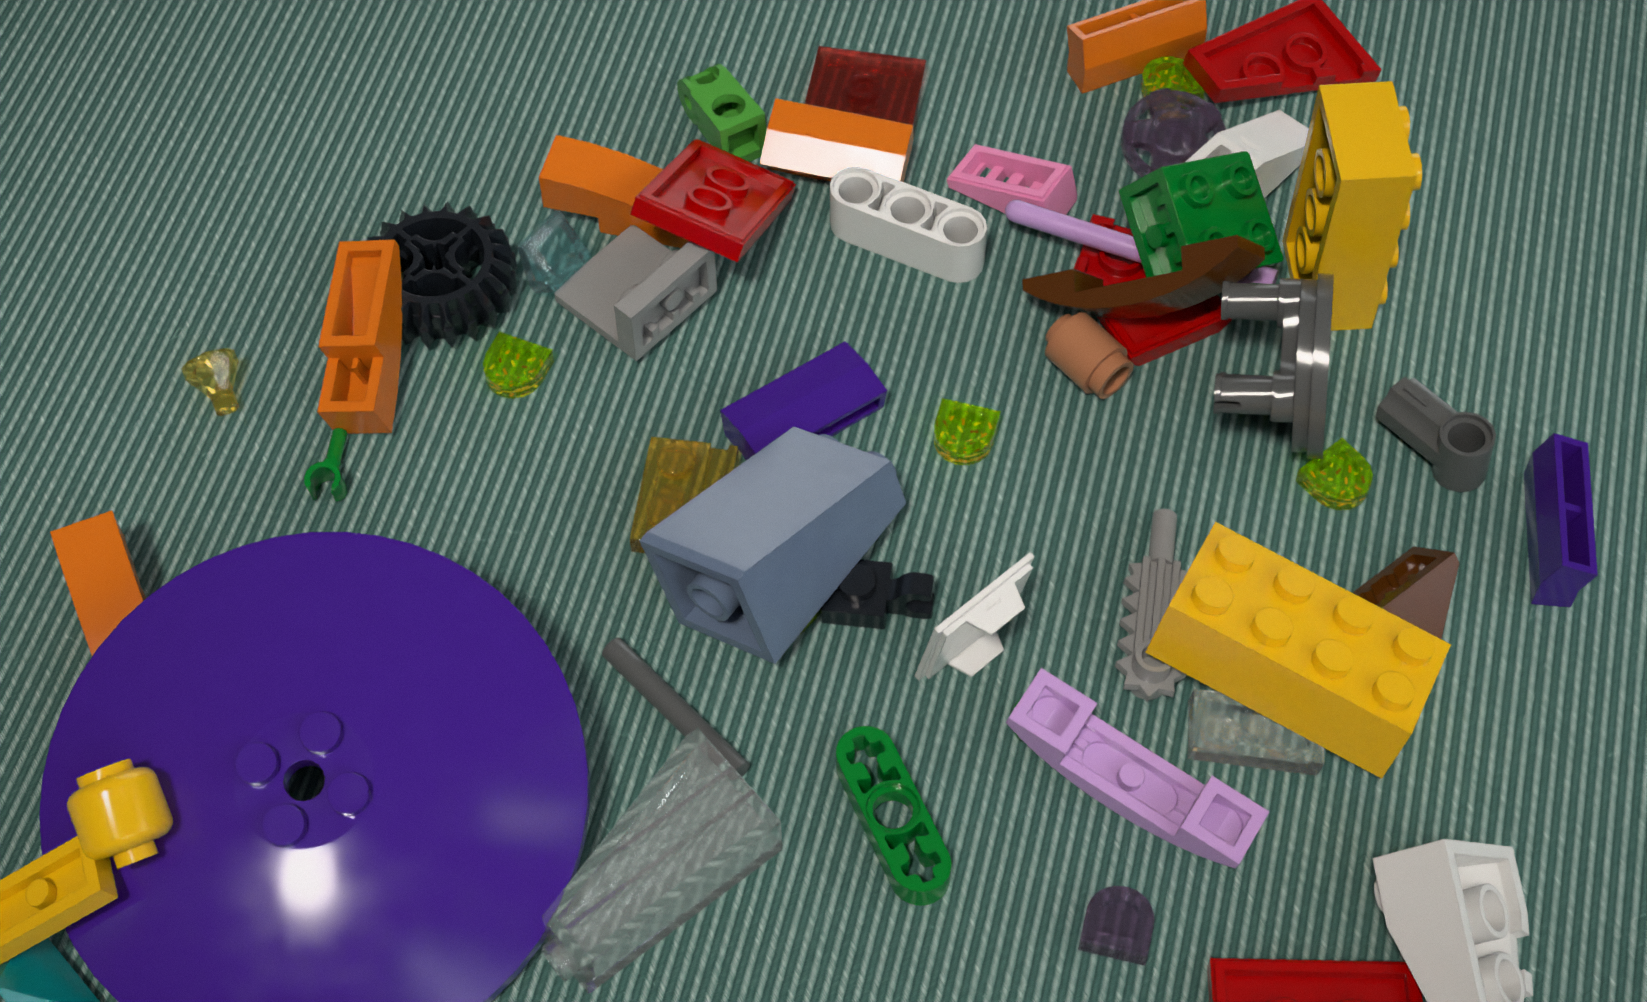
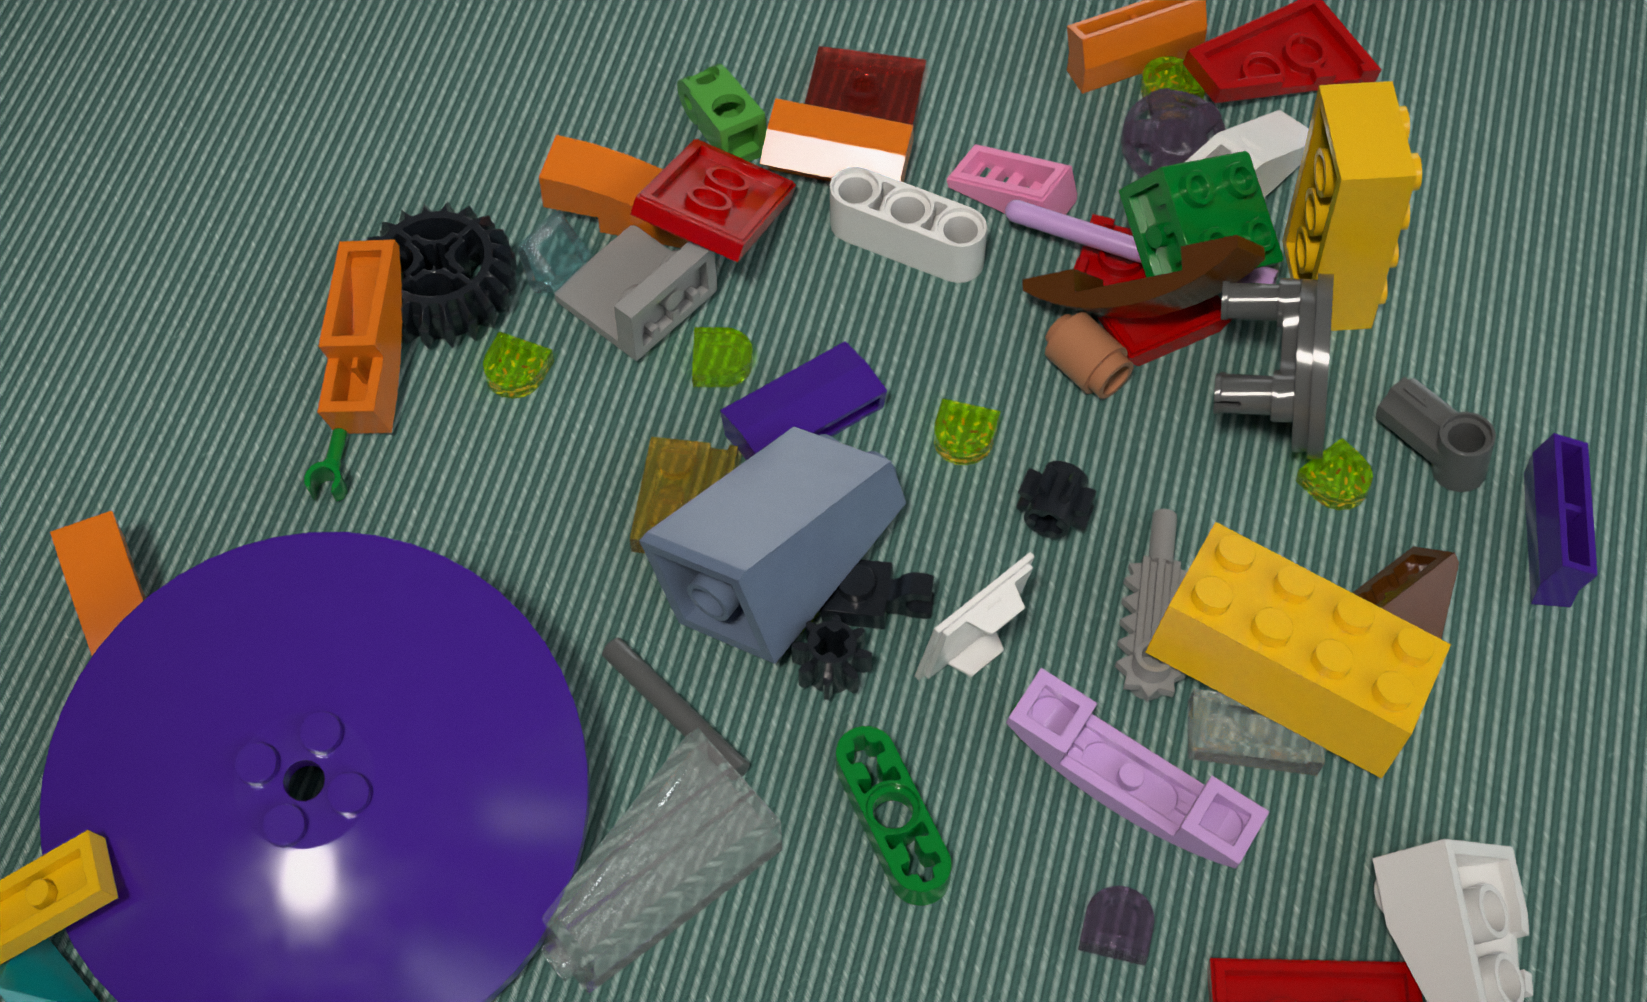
yellow head [67,758,173,869] -> none
clear yellow rock [181,348,240,416] -> none
none -> clear neon green tile [692,327,753,387]
none -> black gear [792,615,872,700]
none -> black gear [1016,461,1097,538]

